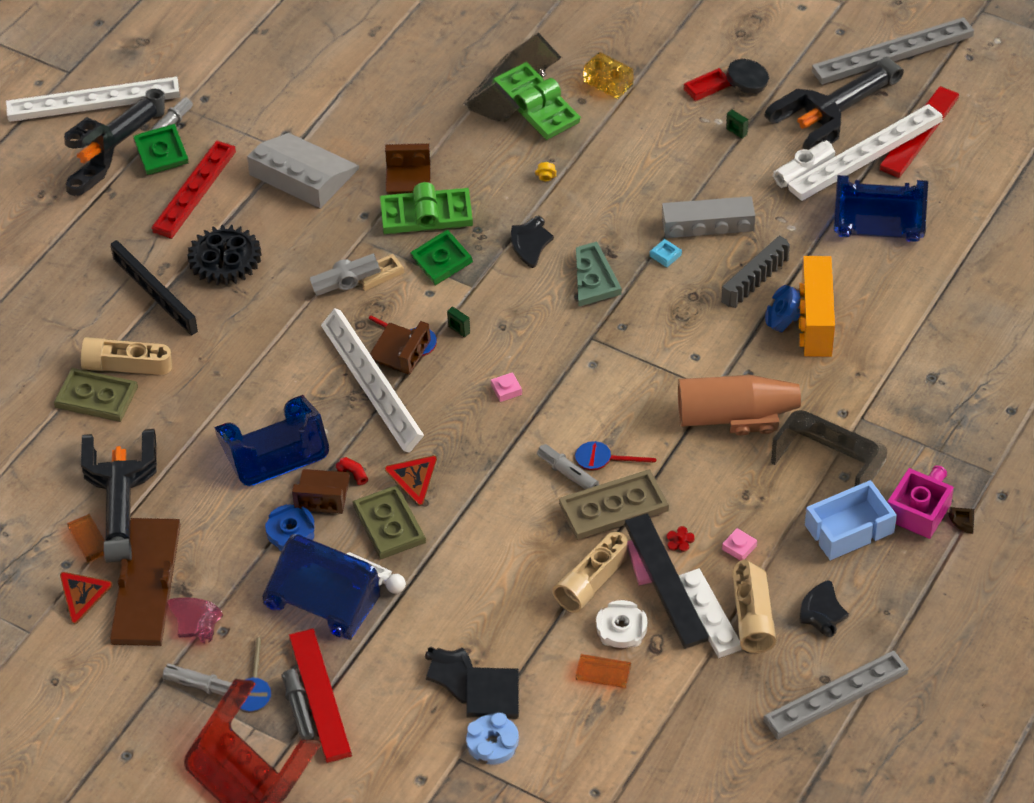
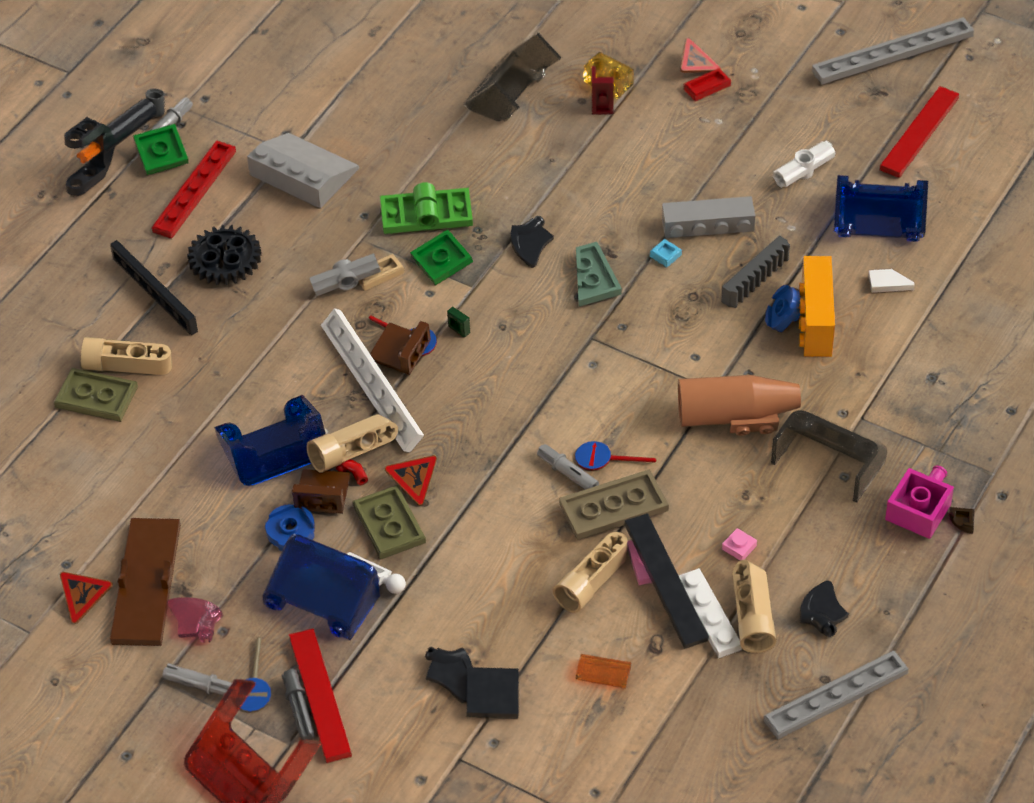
white plate [6,77,180,122] -> none
clear orange tile [67,514,105,563] -> none
black piece [81,428,157,563] -> none
reddish brown bracket [385,143,431,195] -> none
light blue plate [466,713,519,765] -> none
bright pink plate [491,372,522,402] -> none
bright green plate [492,62,581,140] -> none
yellow plate [535,162,557,181] -> none
white plate [596,600,647,648] -> none
red plant [667,526,695,552] -> none
black tile [726,59,769,94] -> none
dark green tile [726,109,748,139] -> none
black piece [764,57,904,150] -> none
white plate [788,104,943,201] -> none
light blue piece [805,480,897,560] -> none
none -> tan beam [307,414,398,473]
none -> dark red panel [591,66,614,115]
none -> piece [680,38,721,73]
none -> white tile [868,269,914,293]

